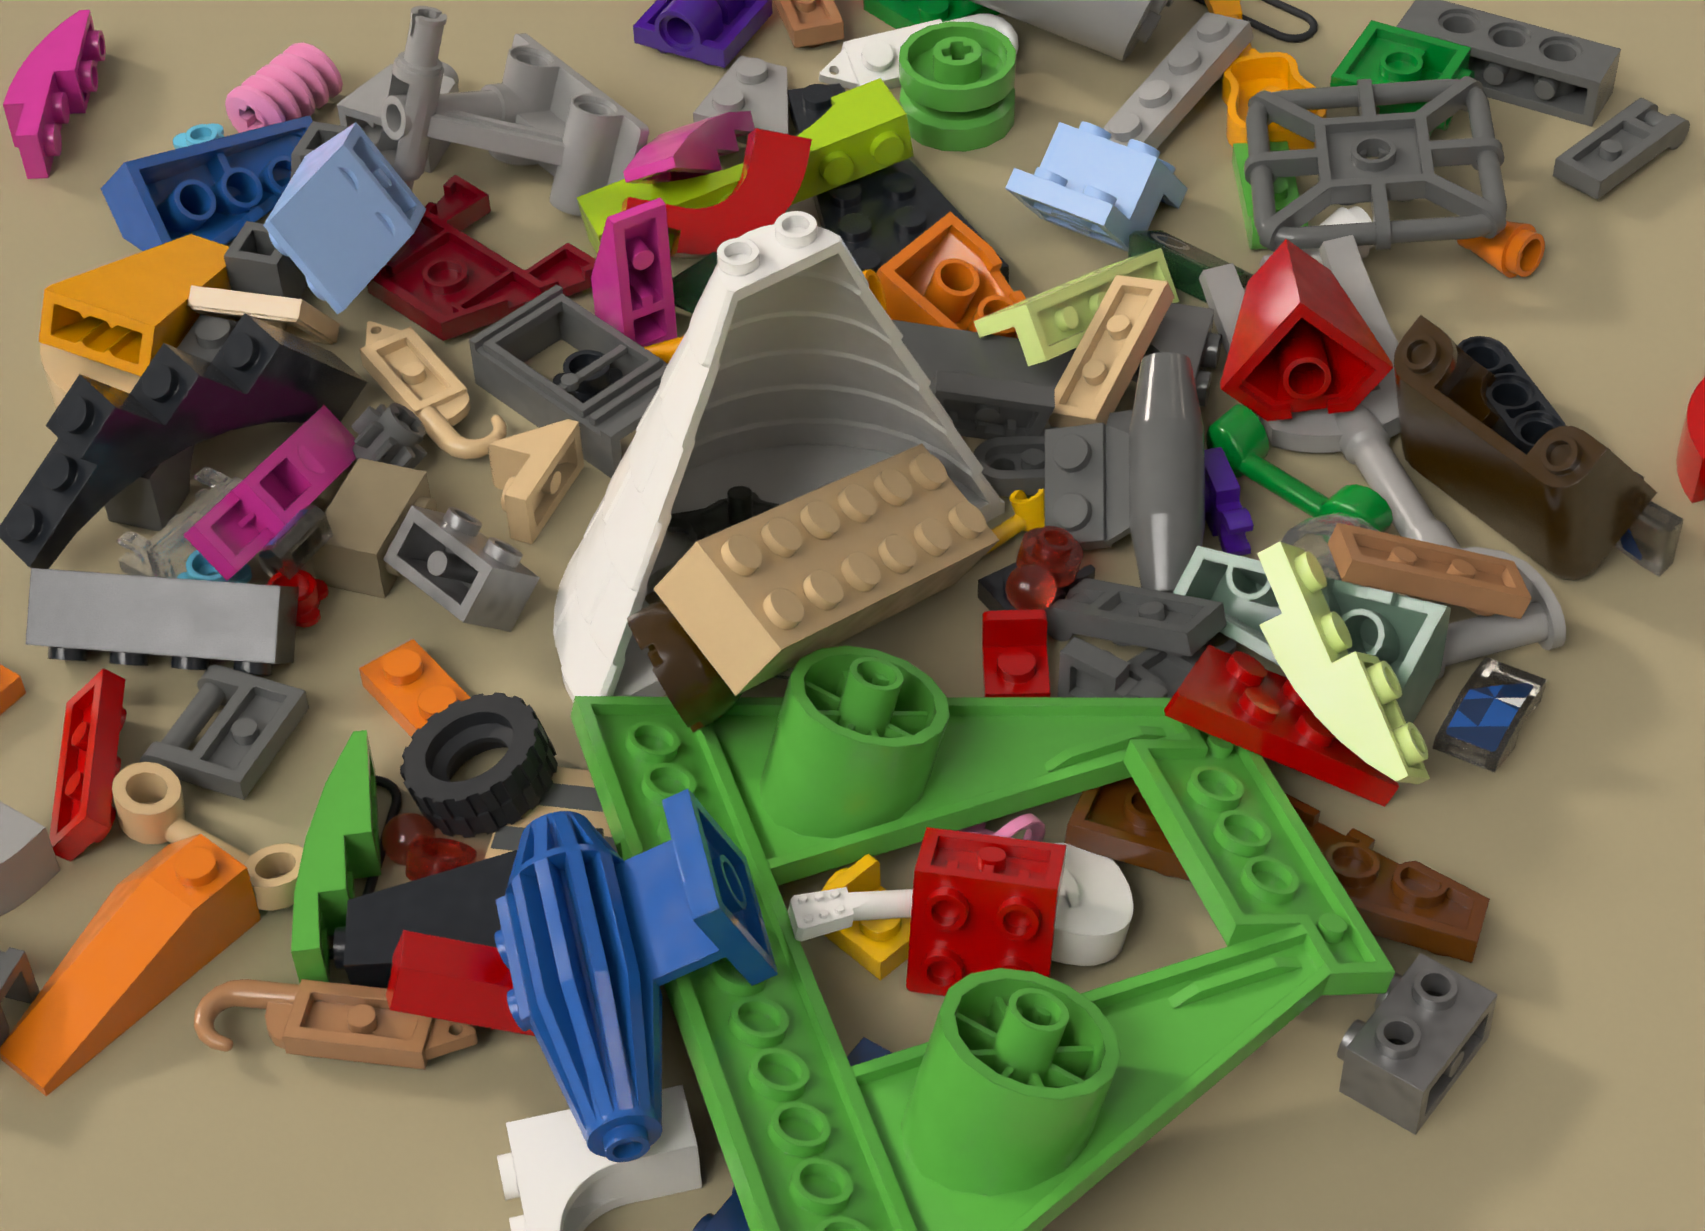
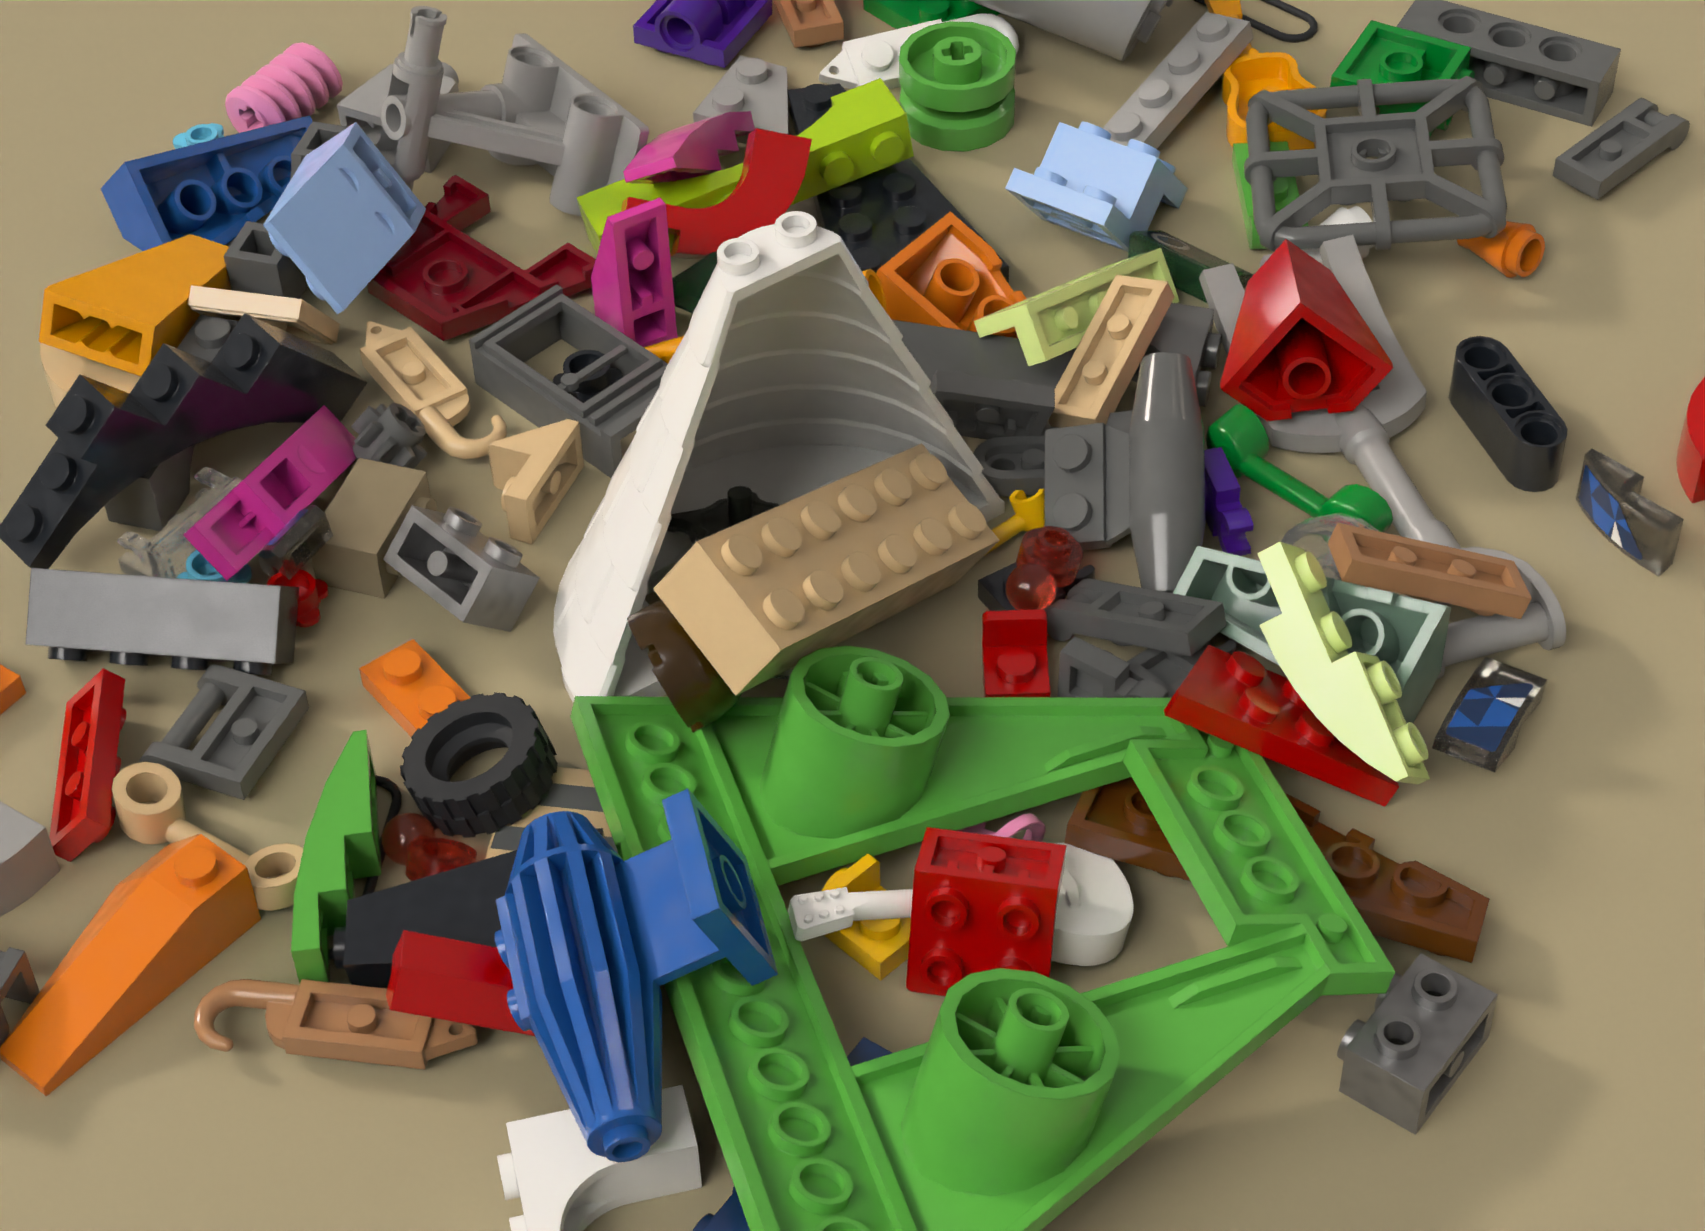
dark pink slope [3,10,106,179] -> none
dark brown windscreen [1394,315,1657,580] -> none

